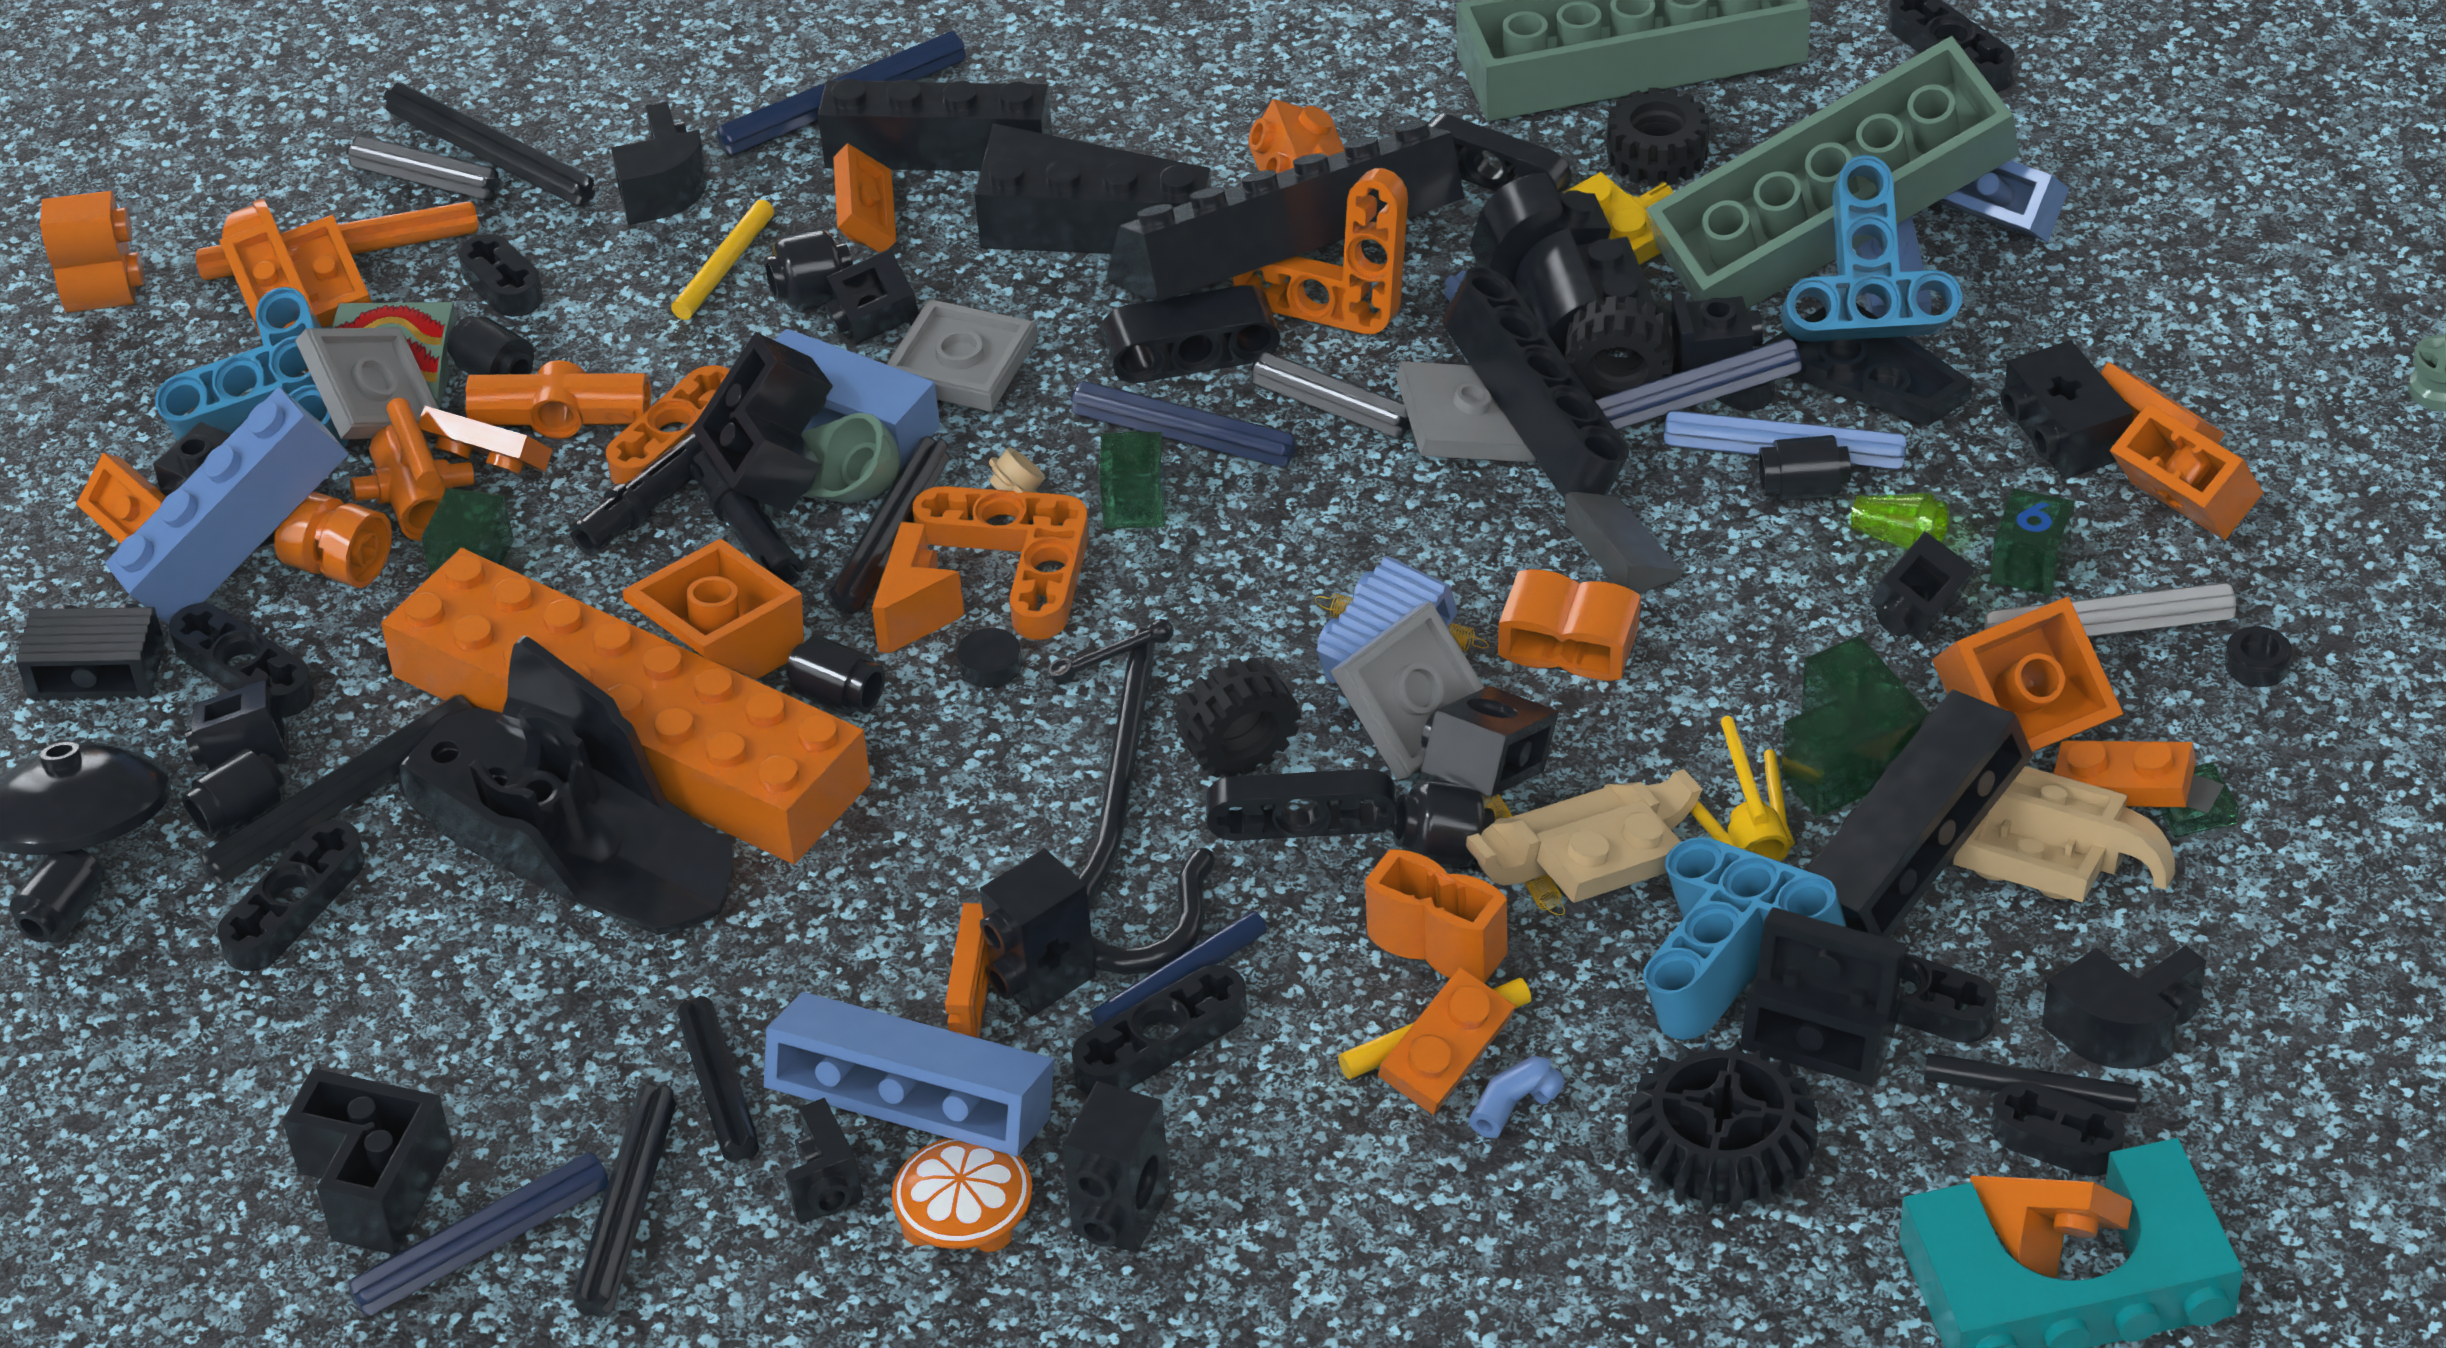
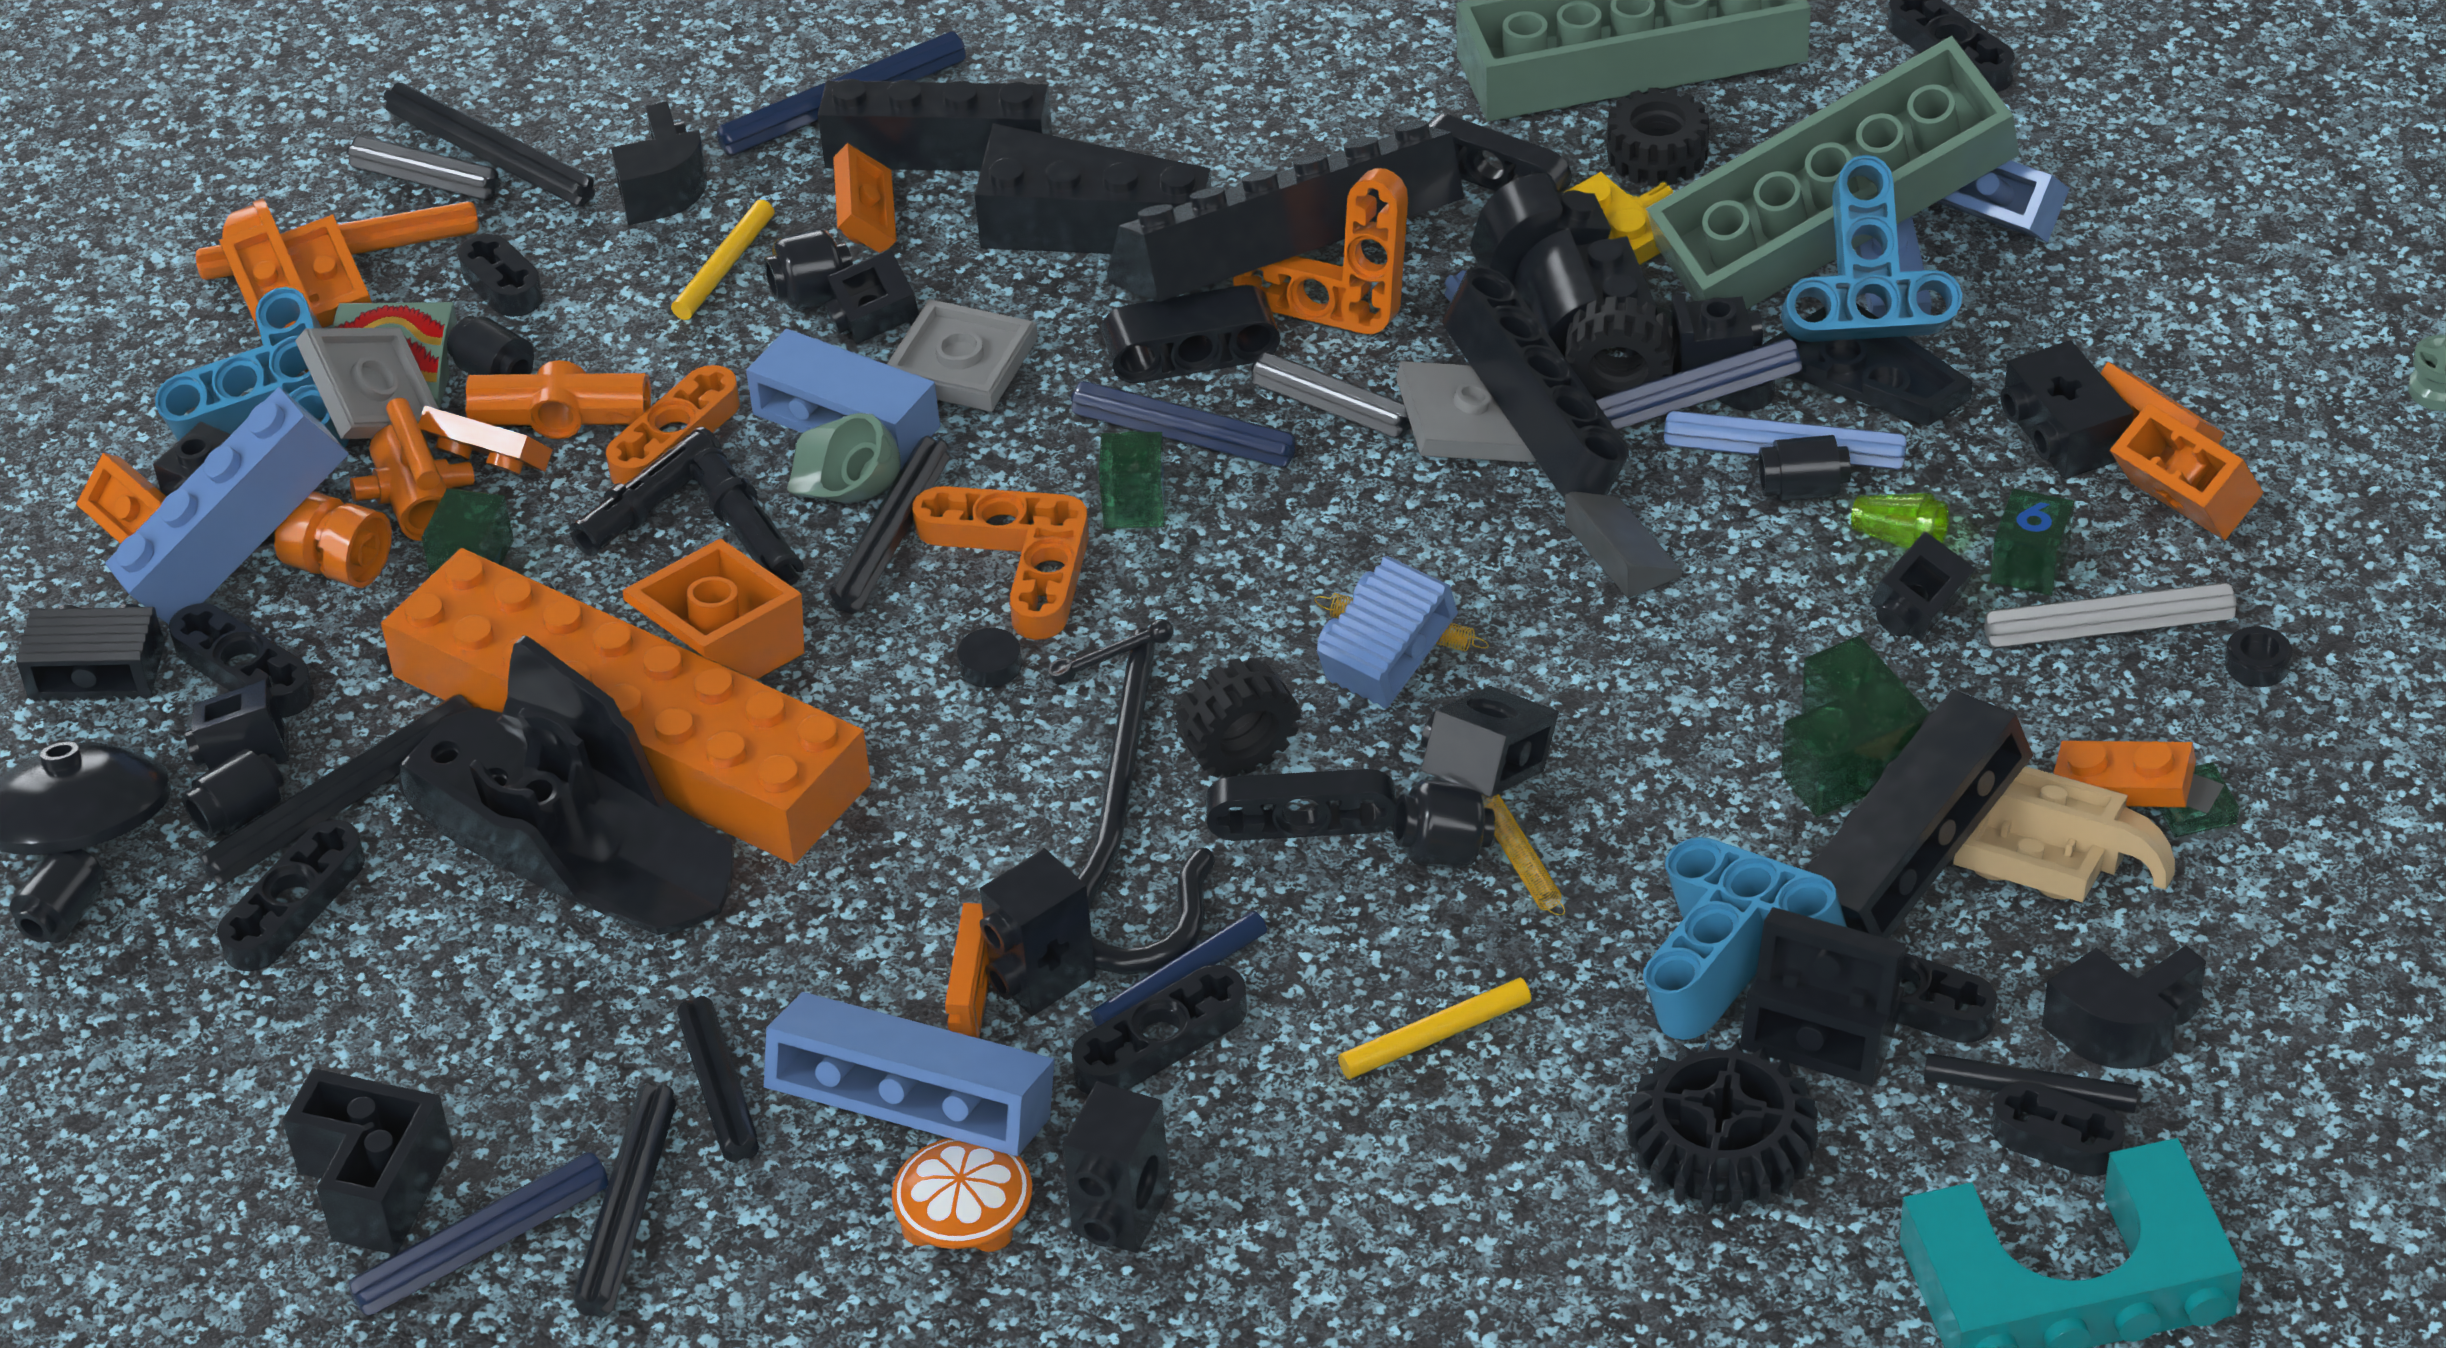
orange brick [40,191,145,313] -> none
black brick [691,331,833,514] -> none
black bracket [785,1097,864,1224] -> none
black brick [786,635,885,714] -> none
orange slope [872,522,965,653] -> none
tan plate [989,447,1045,493] -> none
orange bracket [1248,99,1344,174] -> none
light grey plate [1330,601,1484,780] -> none
orange brick [1365,849,1508,984] -> none
orange plate [1378,967,1516,1116] -> none
tan plate [1466,769,1703,903] -> none
medium blue arm [1469,1056,1565,1138] -> none
orange brick [1498,569,1641,681] -> none
yellow plant [1690,716,1795,862] -> none
orange slope [1932,596,2123,753] -> none
orange slope [1970,1175,2133,1279] -> none

